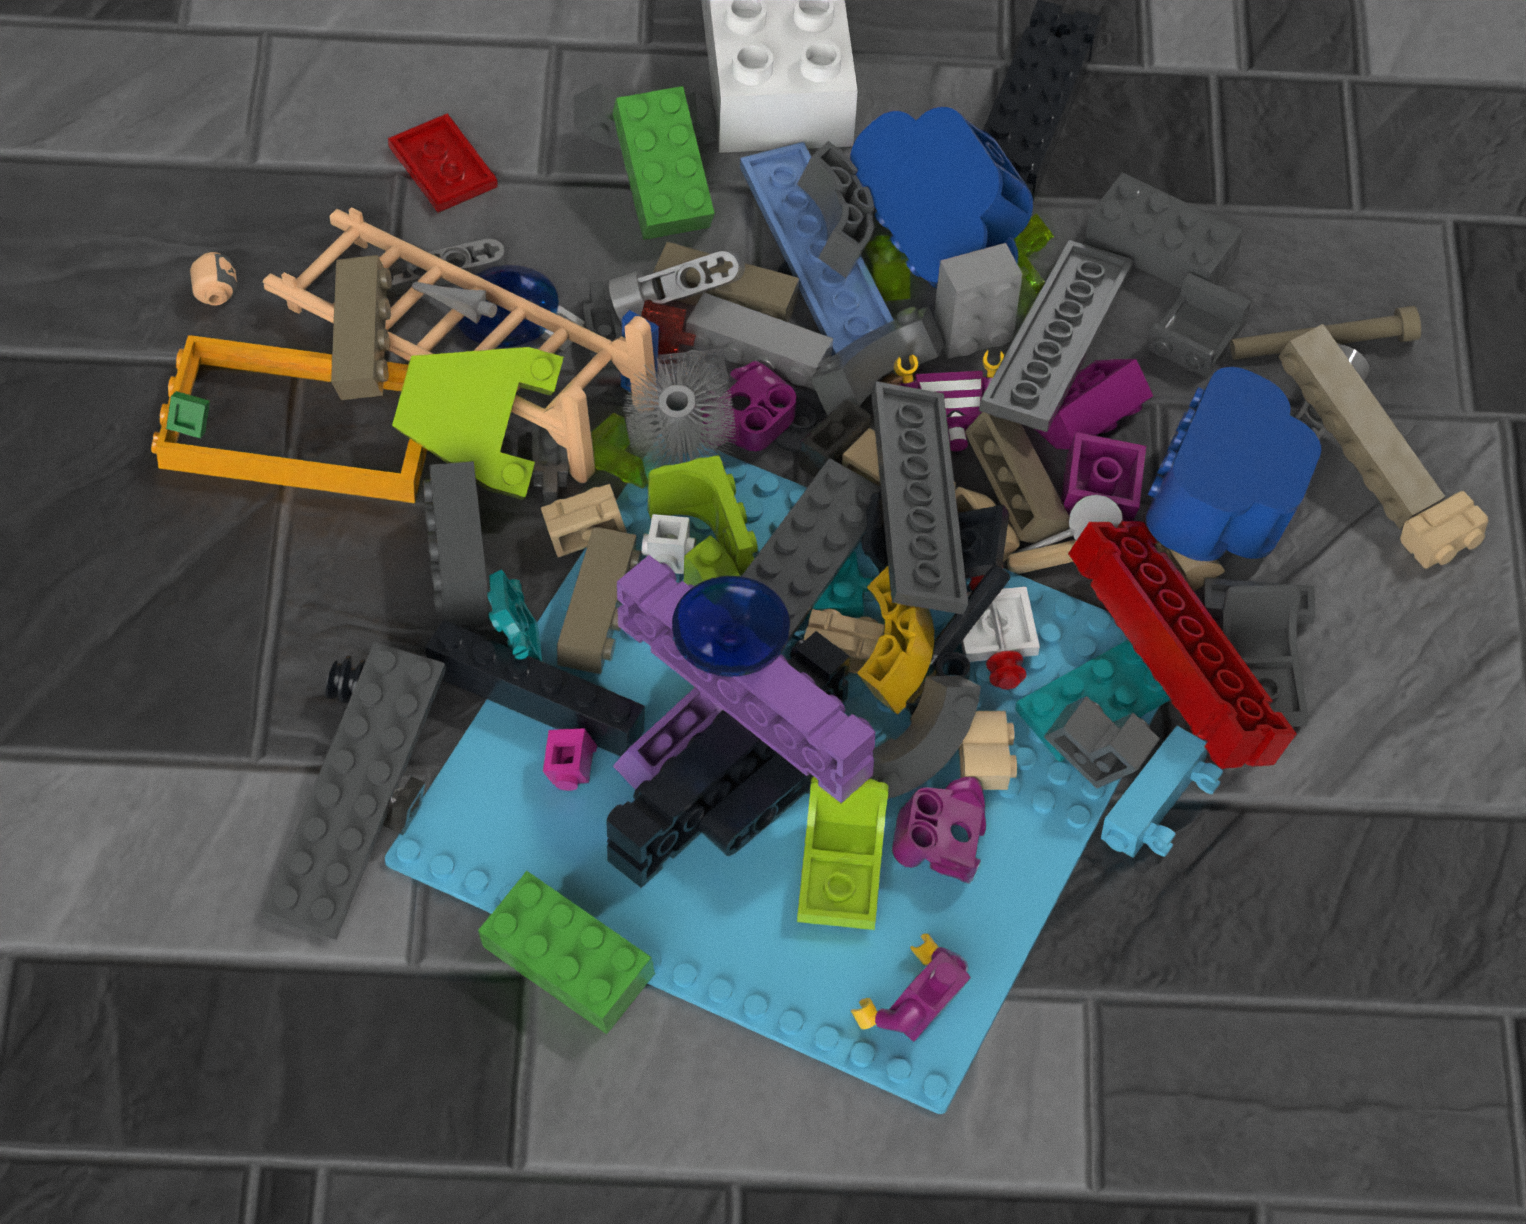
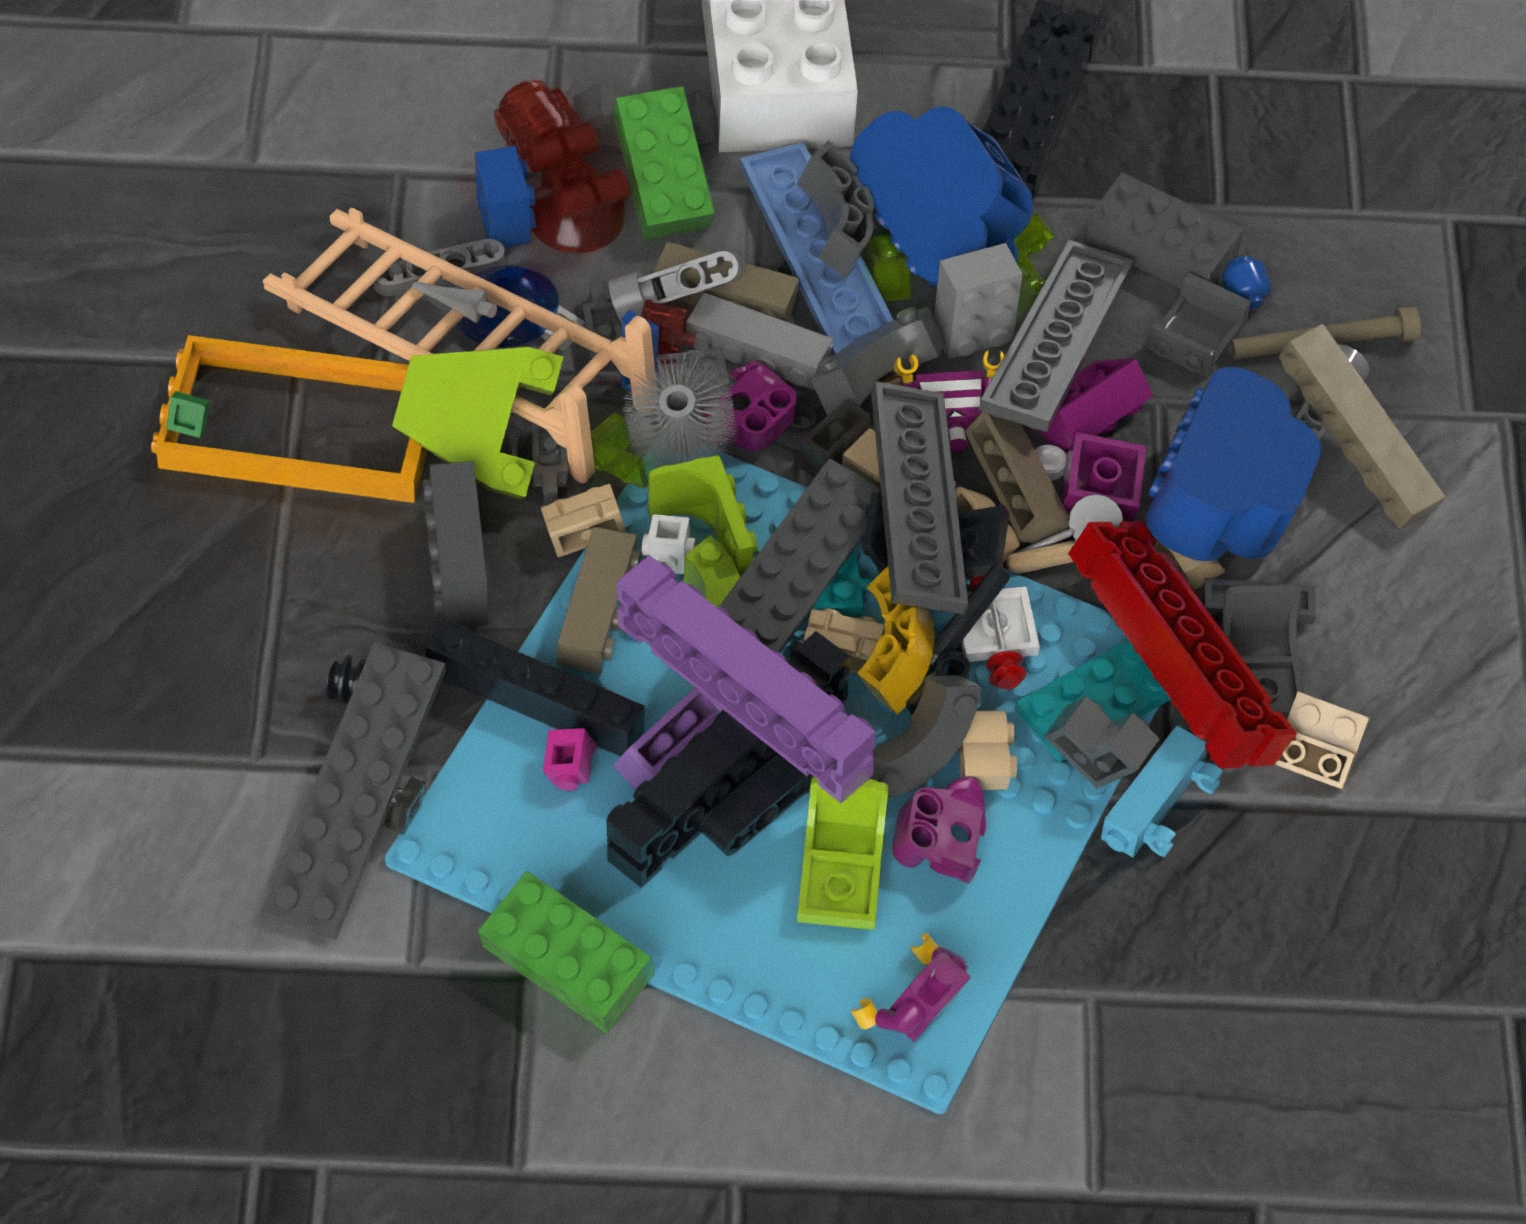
light nougat head [190,252,238,305] -> none
dark tan brick [331,255,392,400] -> none
red tile [388,113,498,213] -> none
teal plate [487,569,542,662] -> none
clear blue dish [672,576,790,677] -> none
tan brick [1400,491,1489,569] -> none
none -> blue brick [475,146,536,247]
none -> clear red piece [494,79,630,253]
none -> white tile [1035,445,1067,481]
none -> blue head [1222,256,1272,310]
none -> tan brick [1275,691,1370,789]

